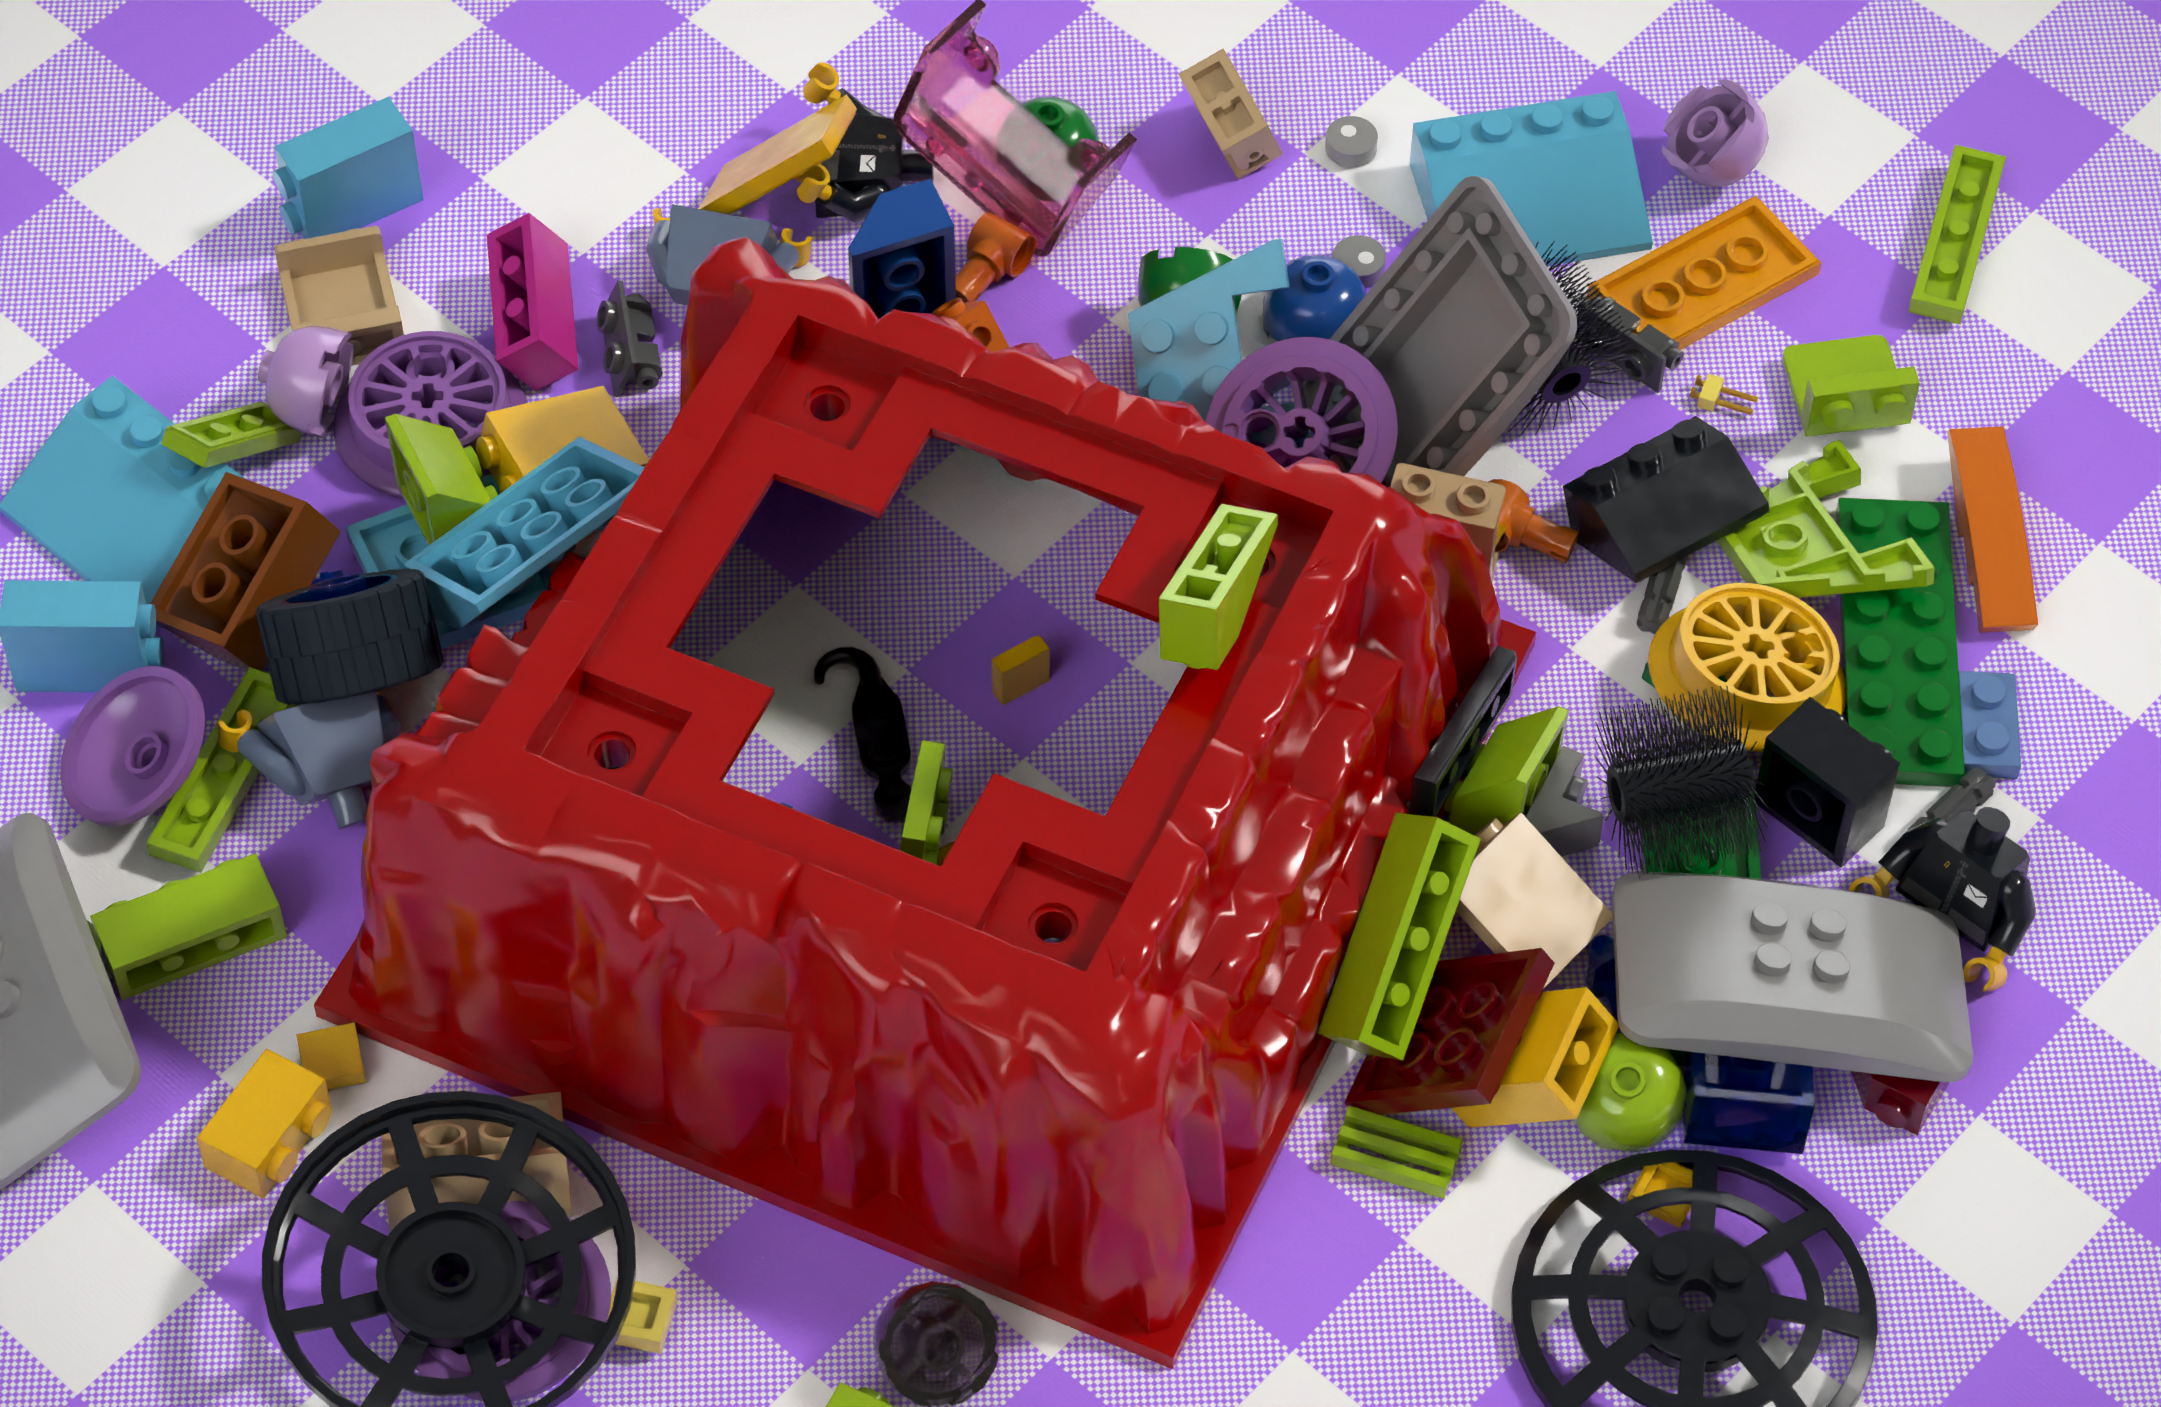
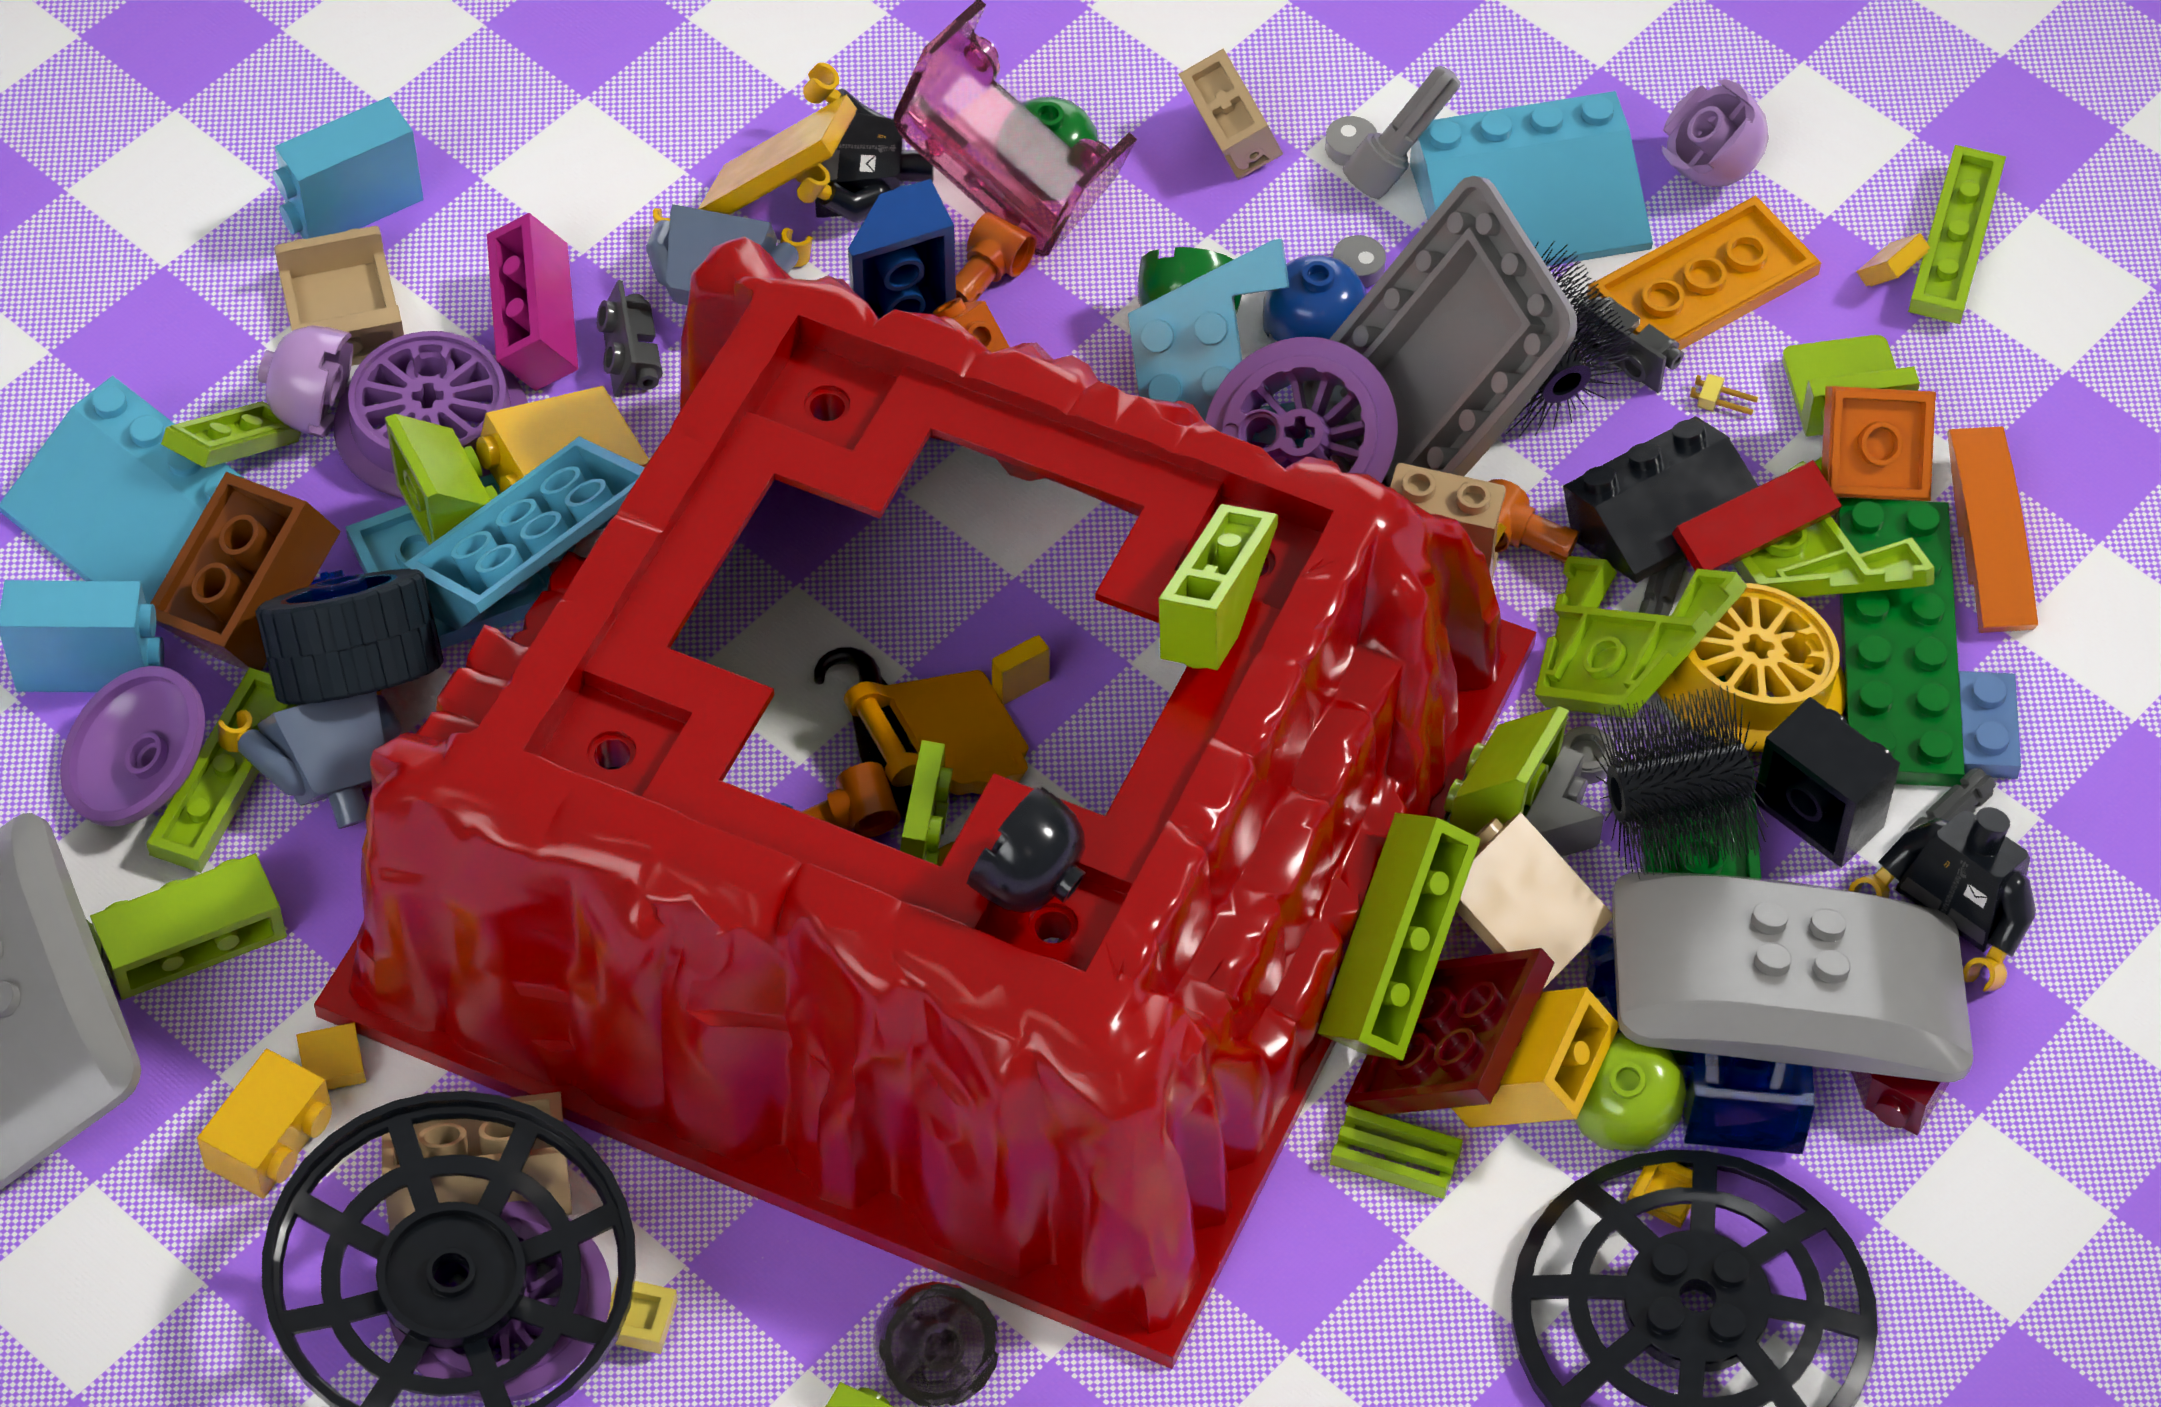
black tile [1409,646,1517,817] -> none
none -> orange pin [801,762,901,838]
none -> light orange piece [843,670,1029,795]
none -> black cylinder [966,787,1086,913]
none -> light grey piece [1342,66,1461,200]
none -> lime wing [1534,556,1747,718]
none -> light grey tile [1561,726,1616,784]
none -> red tile [1672,460,1842,571]
none -> orange tile [1821,386,1936,501]
none -> yellow tile [1856,233,1930,286]

